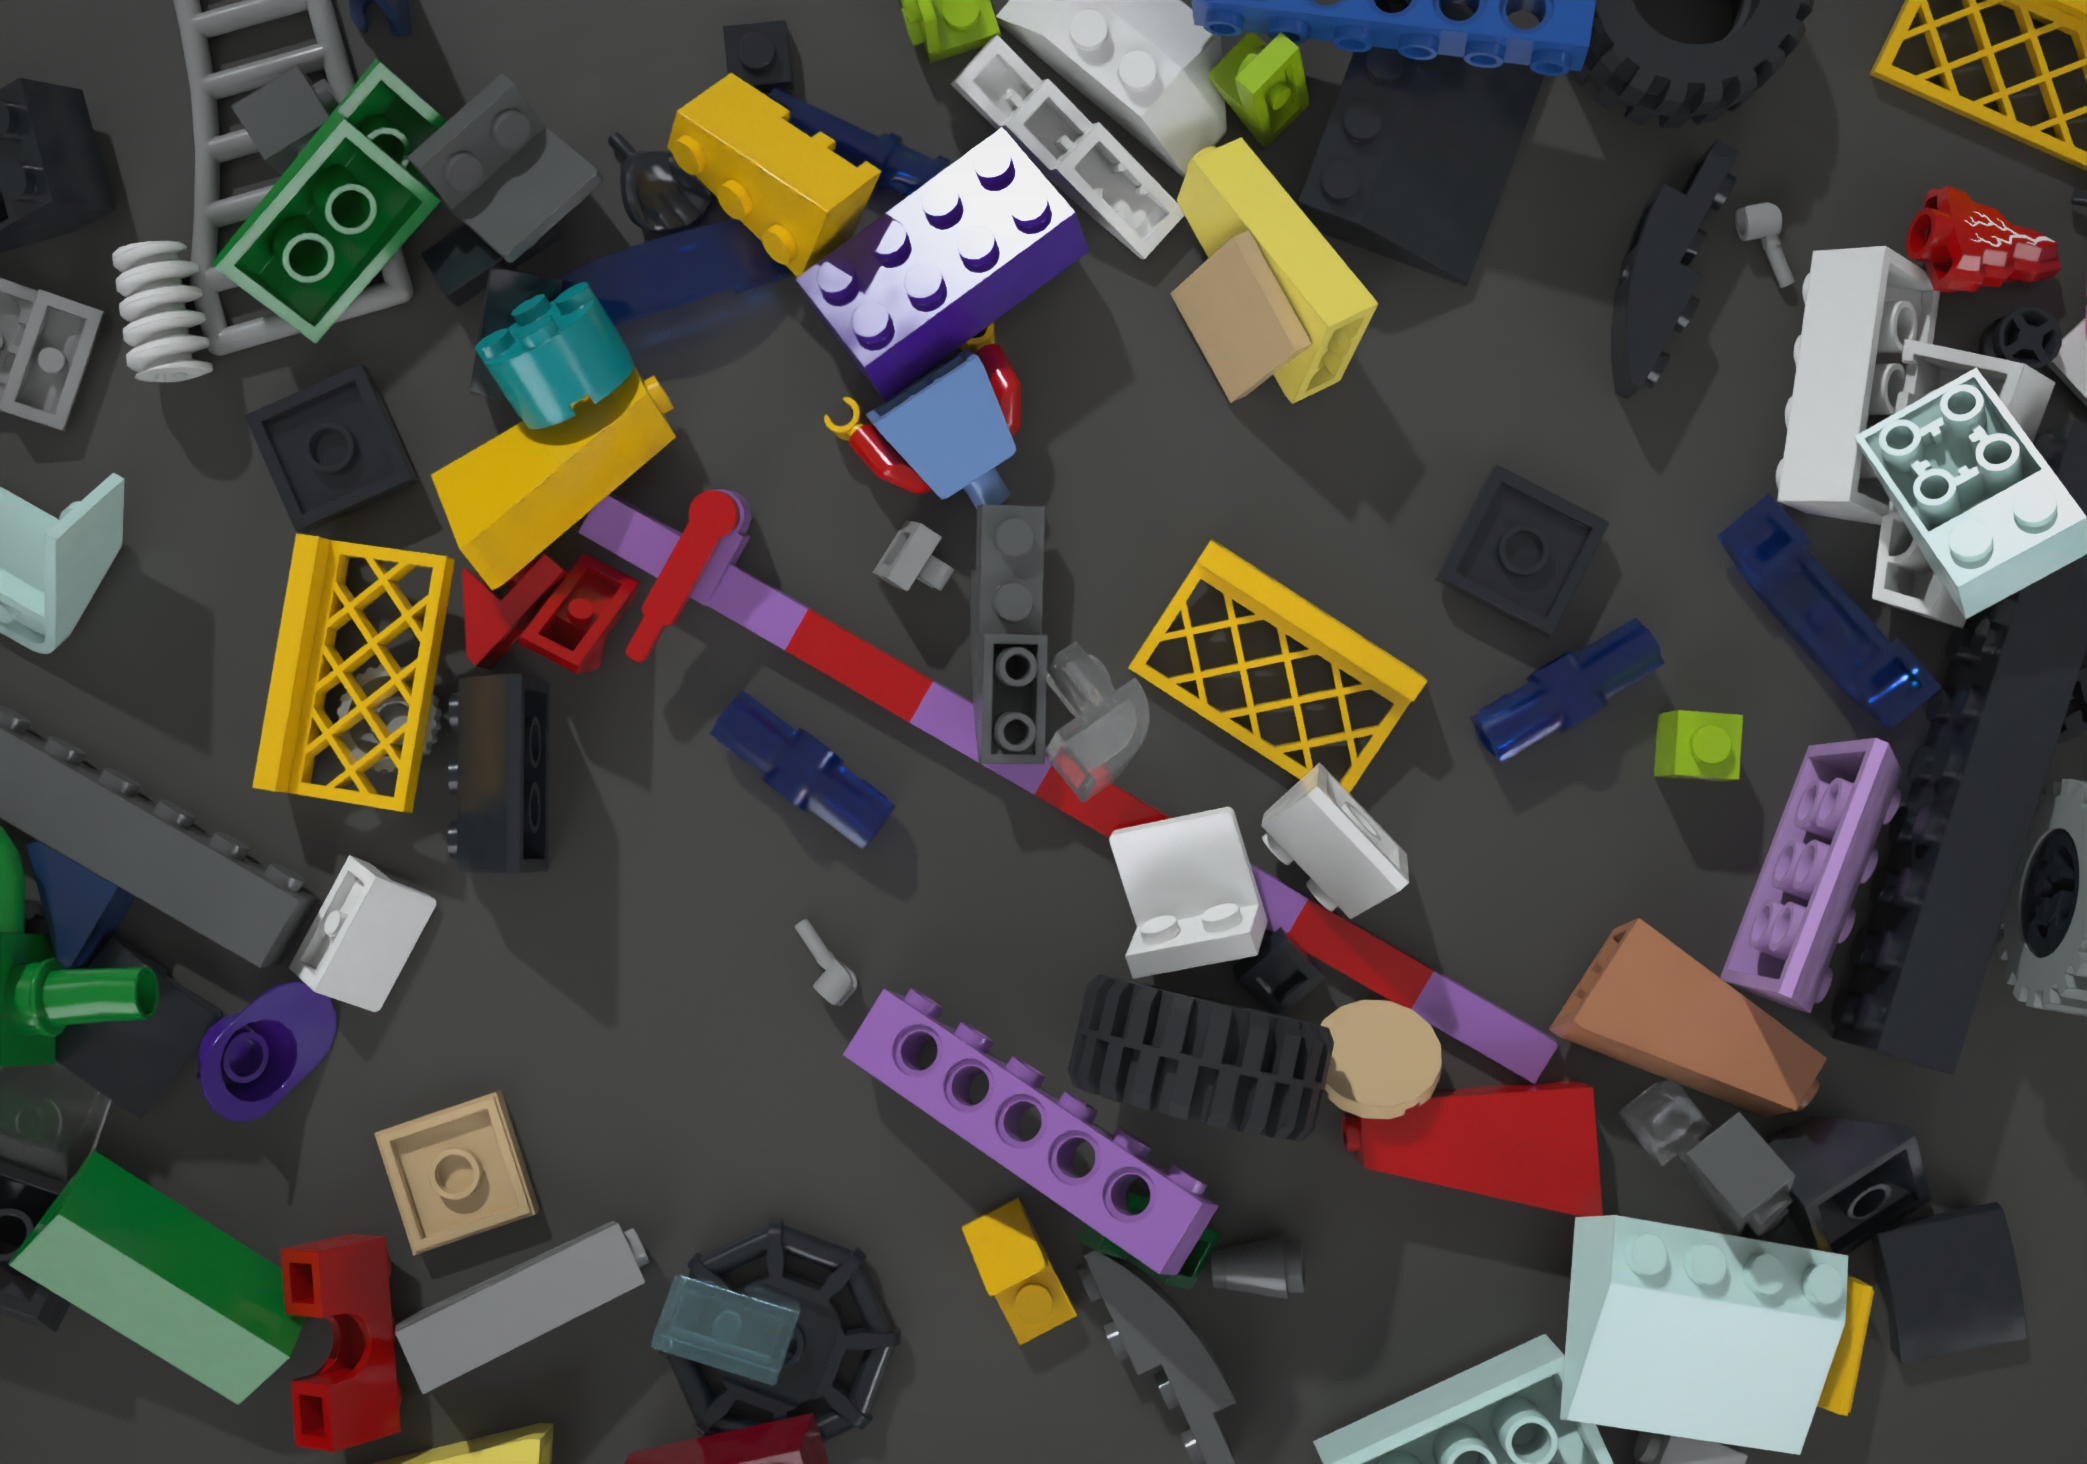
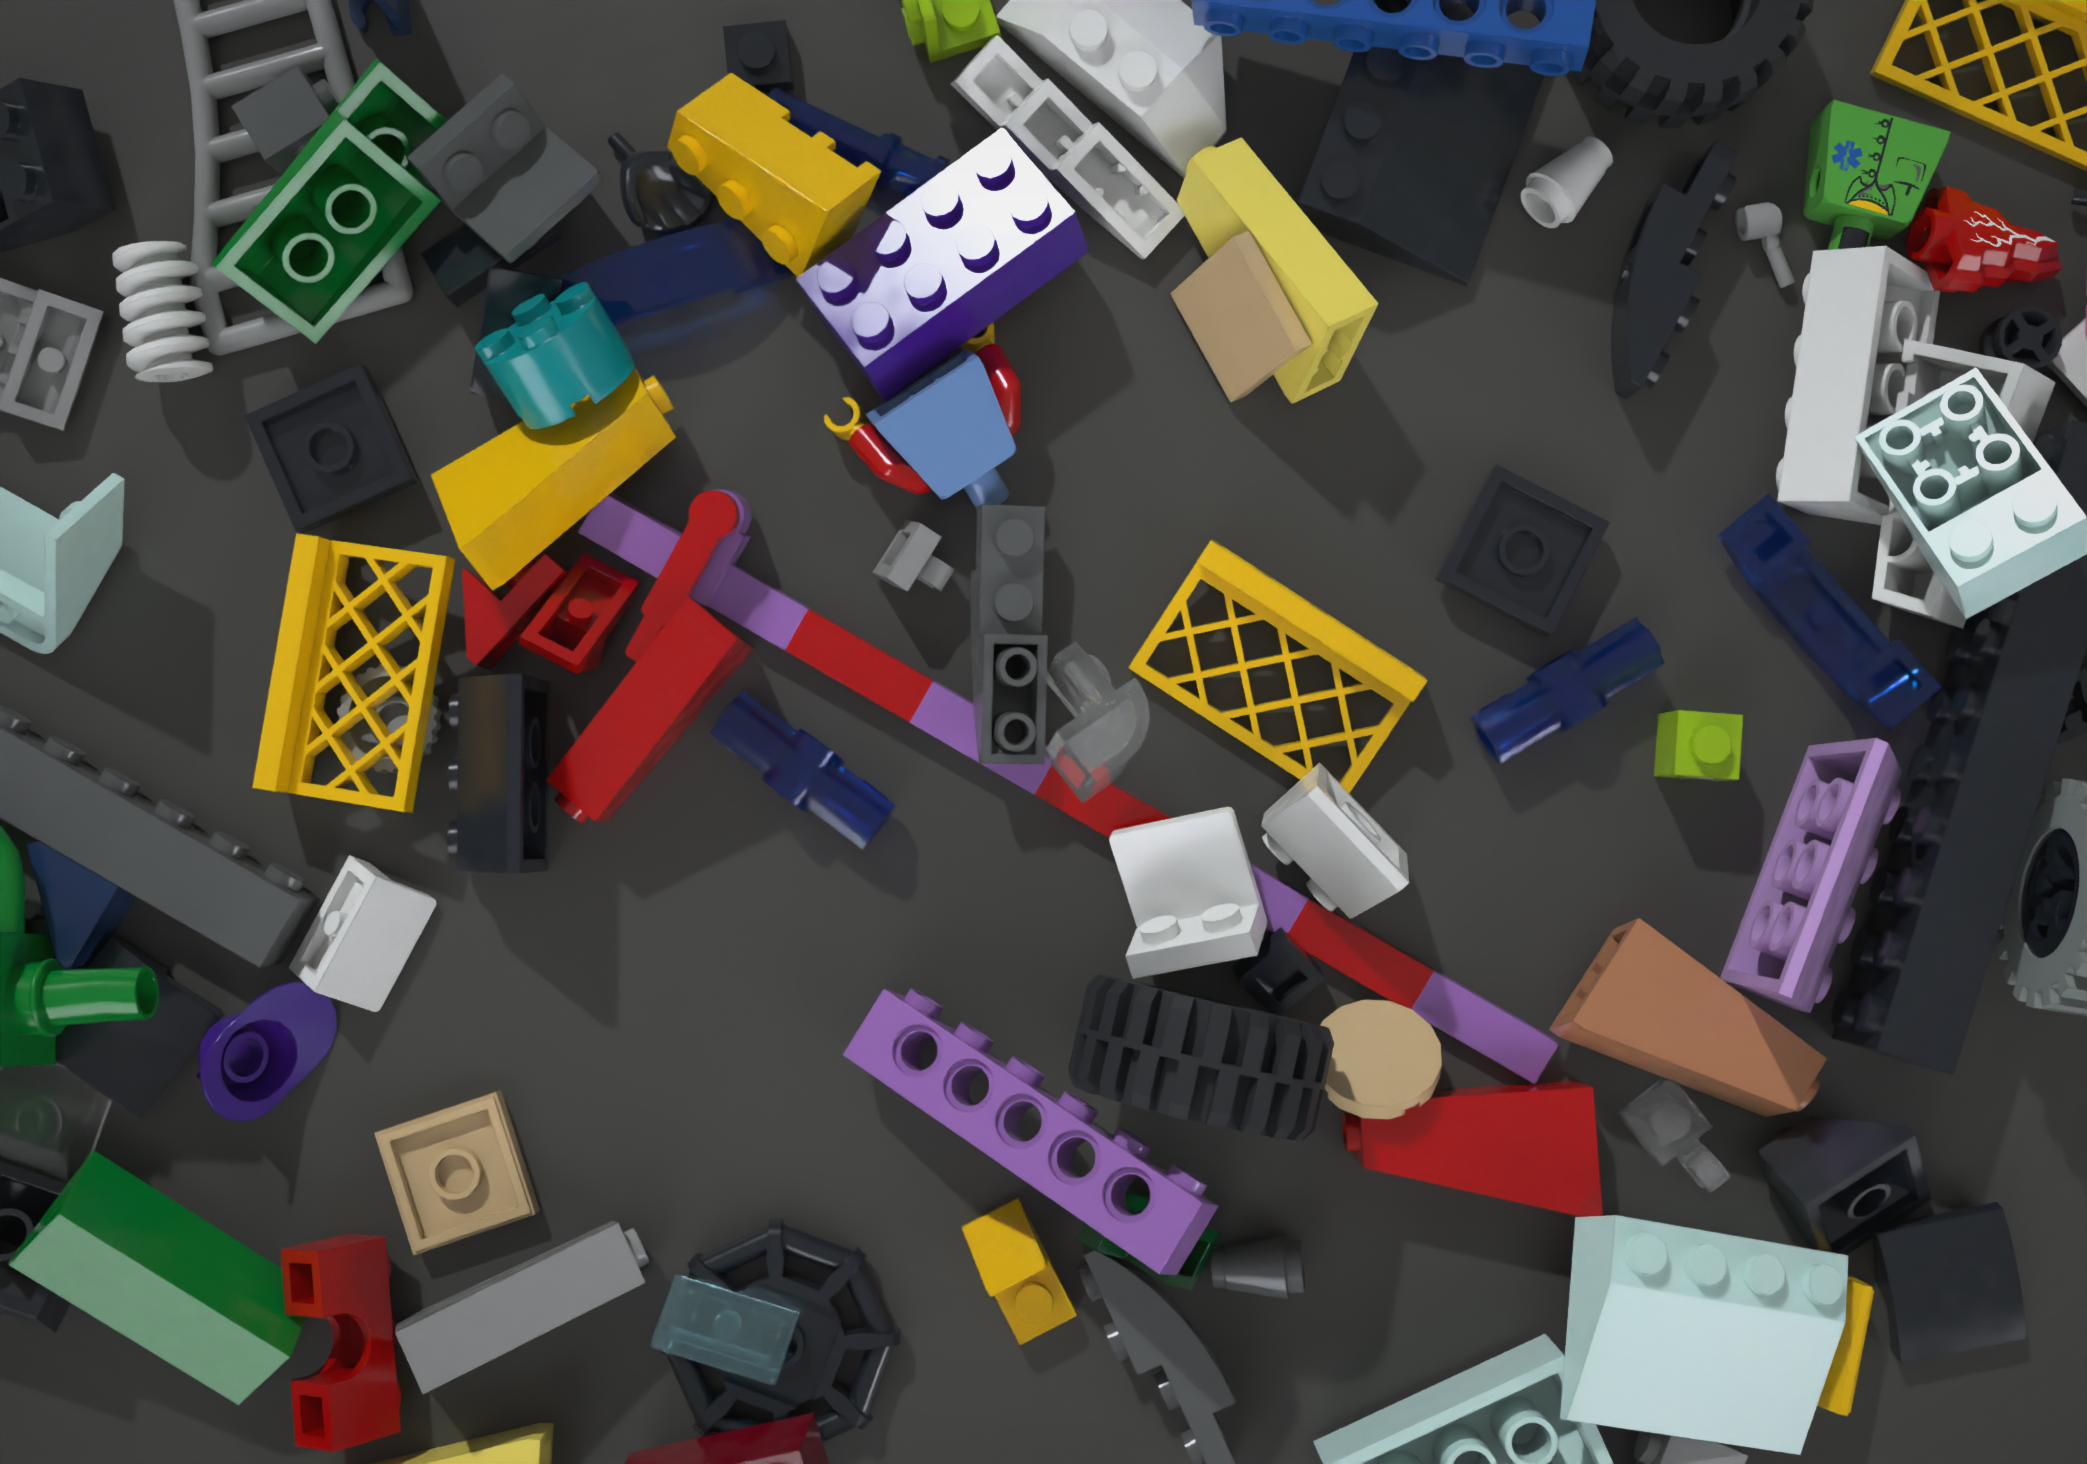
light grey hand [795,918,858,1006] -> none
lime slope [1209,32,1310,148] -> none
dark grey slope [1685,1112,1796,1240] -> none
none -> red slope [546,597,754,824]
none -> white cone [1521,137,1613,228]
none -> bright green torso [1803,100,1951,250]

